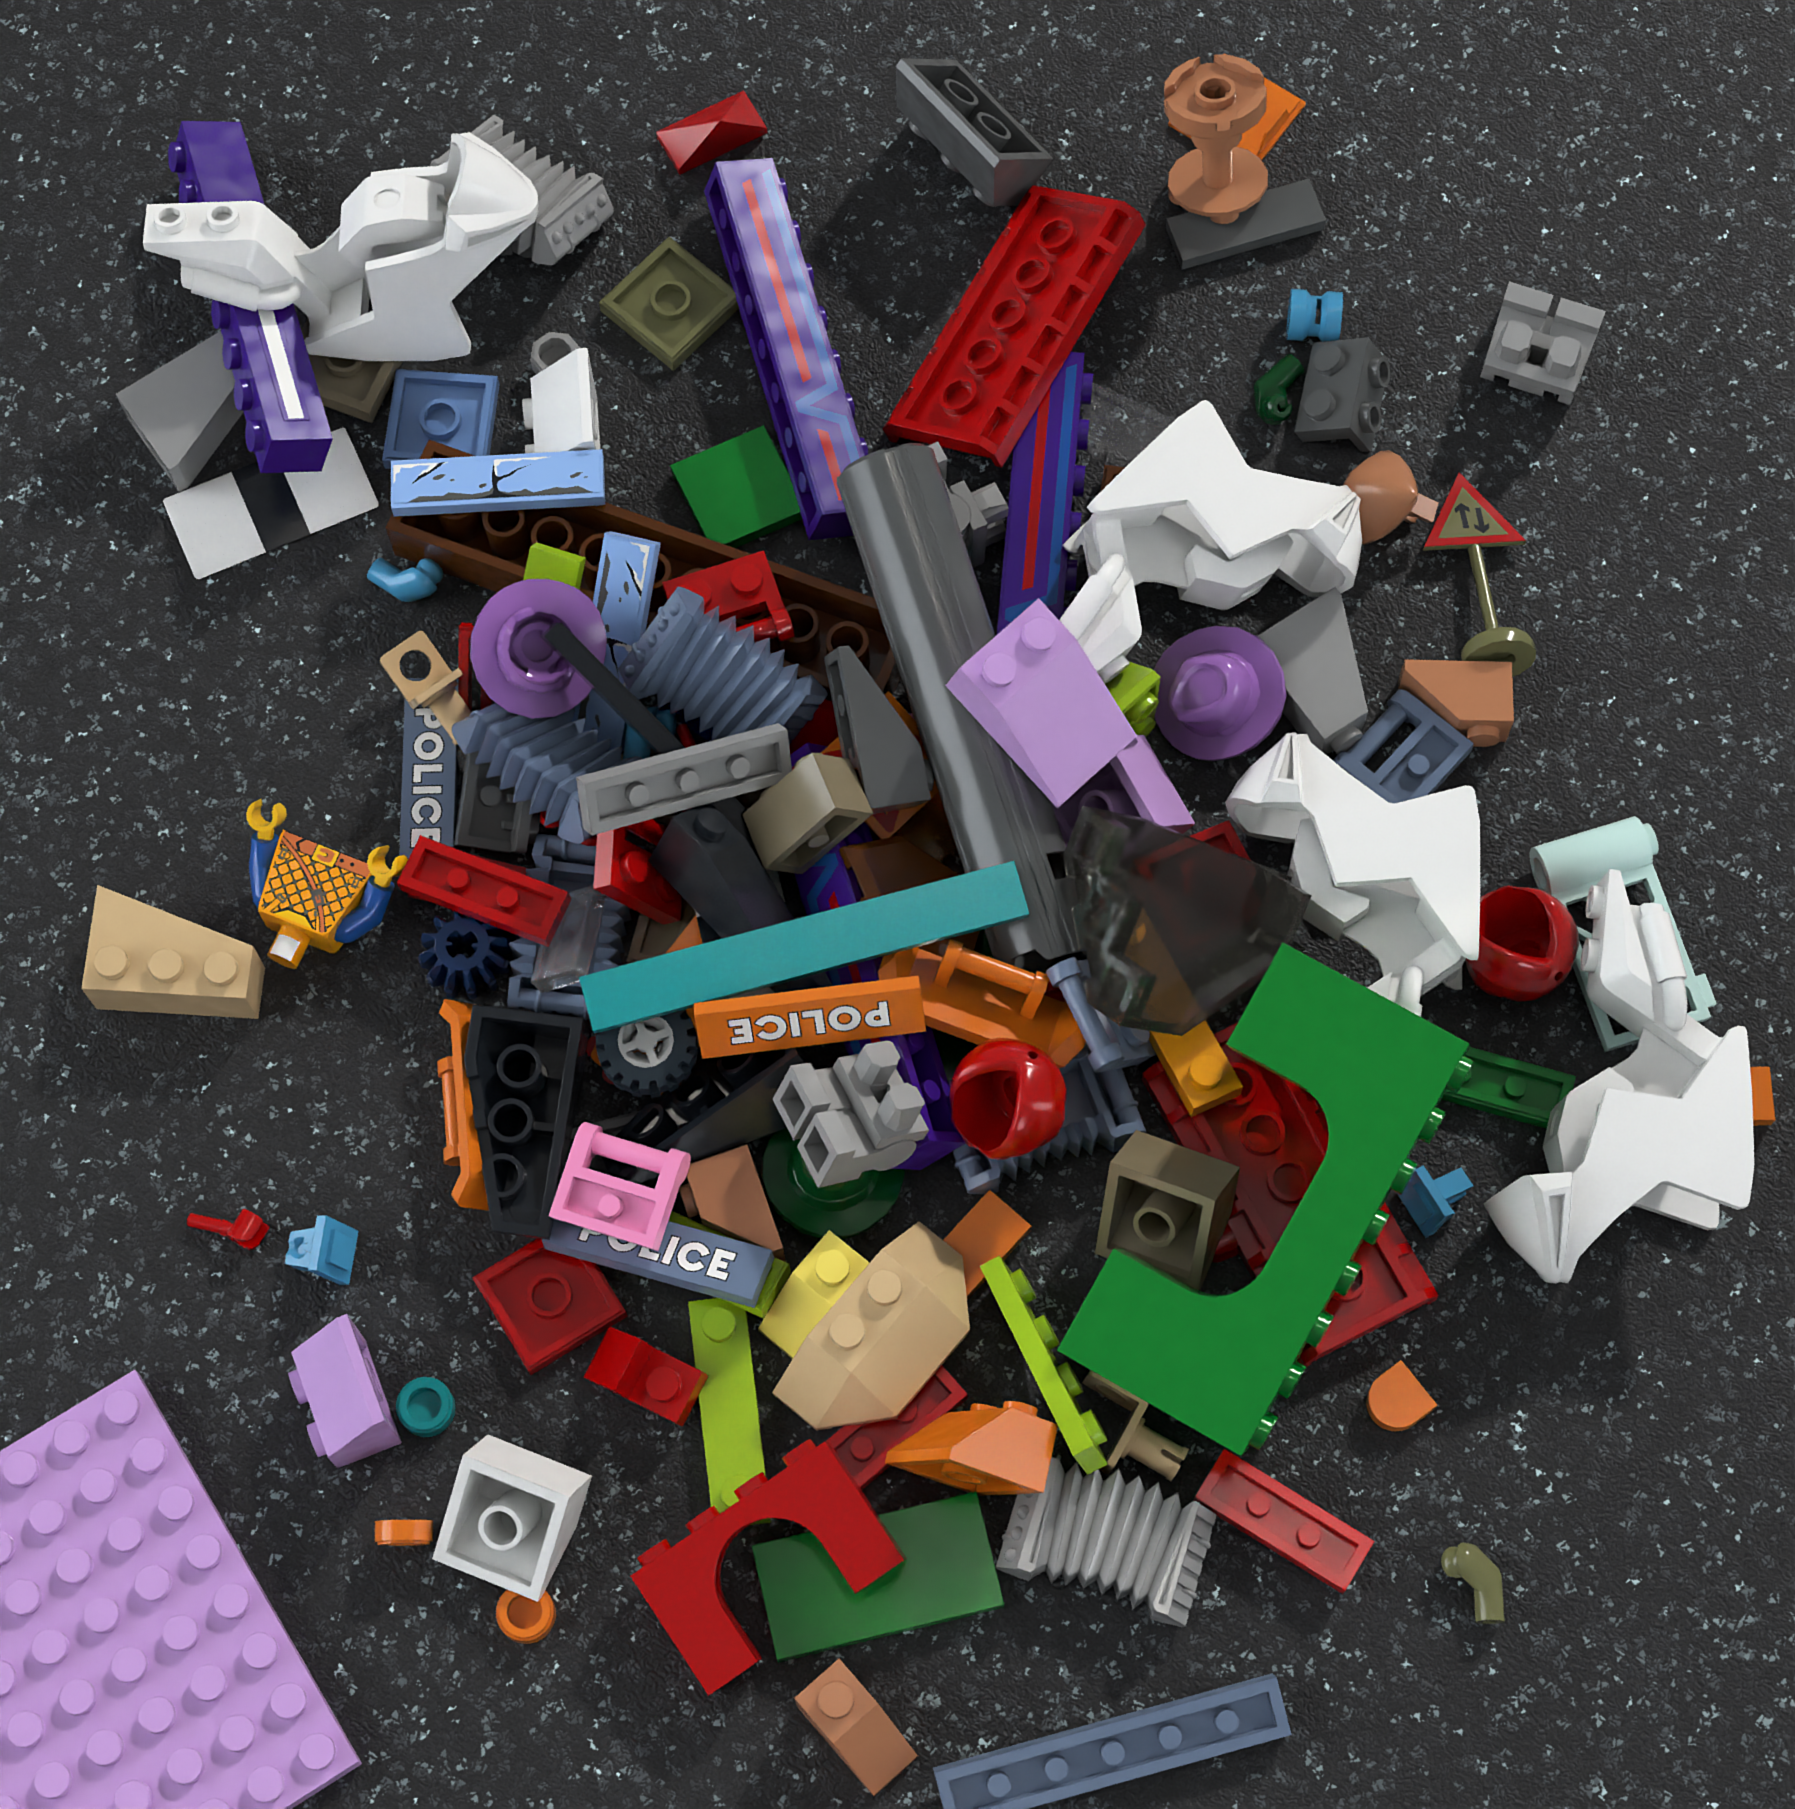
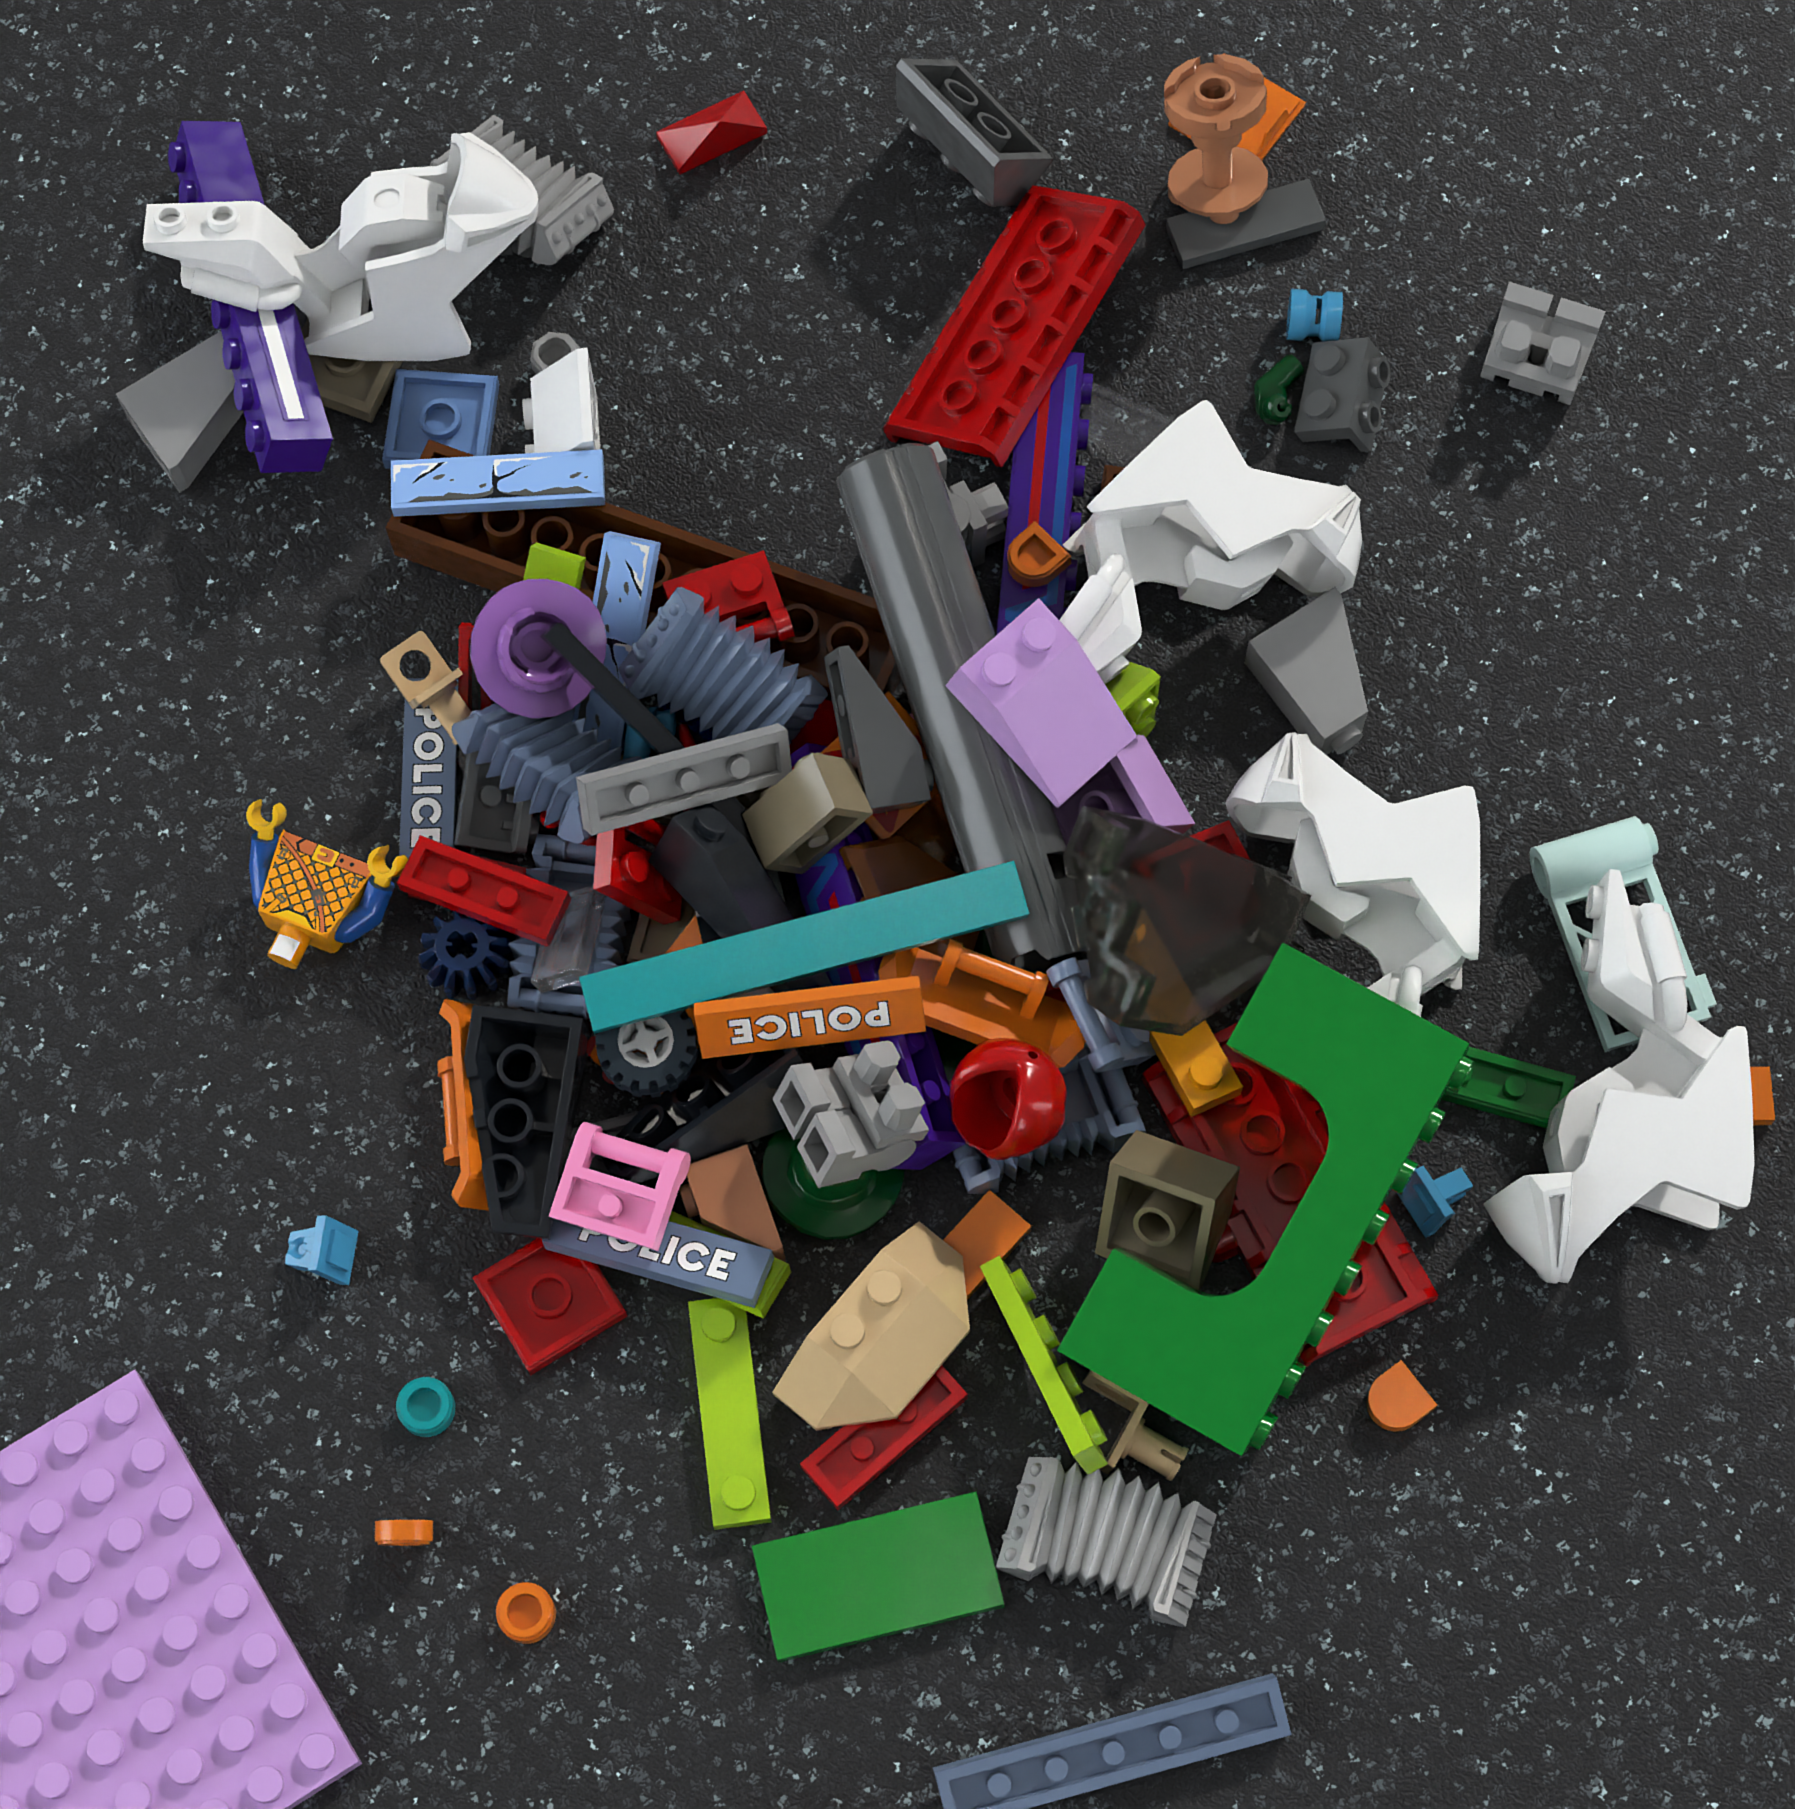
tan wedge [81,885,265,1019] -> none
white sticker [163,428,379,579] -> none
red hand [187,1209,270,1250] -> none
lavender slope [288,1314,402,1469] -> none
dark azure arm [367,558,443,602] -> none
white slope [432,1435,592,1602] -> none
red slope [584,1326,709,1427] -> none
olive tile [599,237,739,371] -> none
red arch [630,1439,907,1696] -> none
green tile [670,425,802,548] -> none
dark purple brick [704,158,868,540] -> none
light yellow slope [758,1230,869,1359] -> none
nougat slope [794,1658,918,1797] -> none
orange slope [885,1401,1058,1496] -> none
medium lavender hat [1154,626,1287,761] -> none
red plate [1193,1449,1375,1594] -> none
sand blue plate [1333,689,1474,804] -> none
nougat piece [1343,450,1438,545] -> none
nougat slope [1398,660,1514,747] -> none
olive piece [1423,472,1536,677] -> none
olive arm [1441,1542,1505,1624] -> none
red piece [1465,885,1579,1002] -> none
none -> orange tile [1007,521,1071,587]

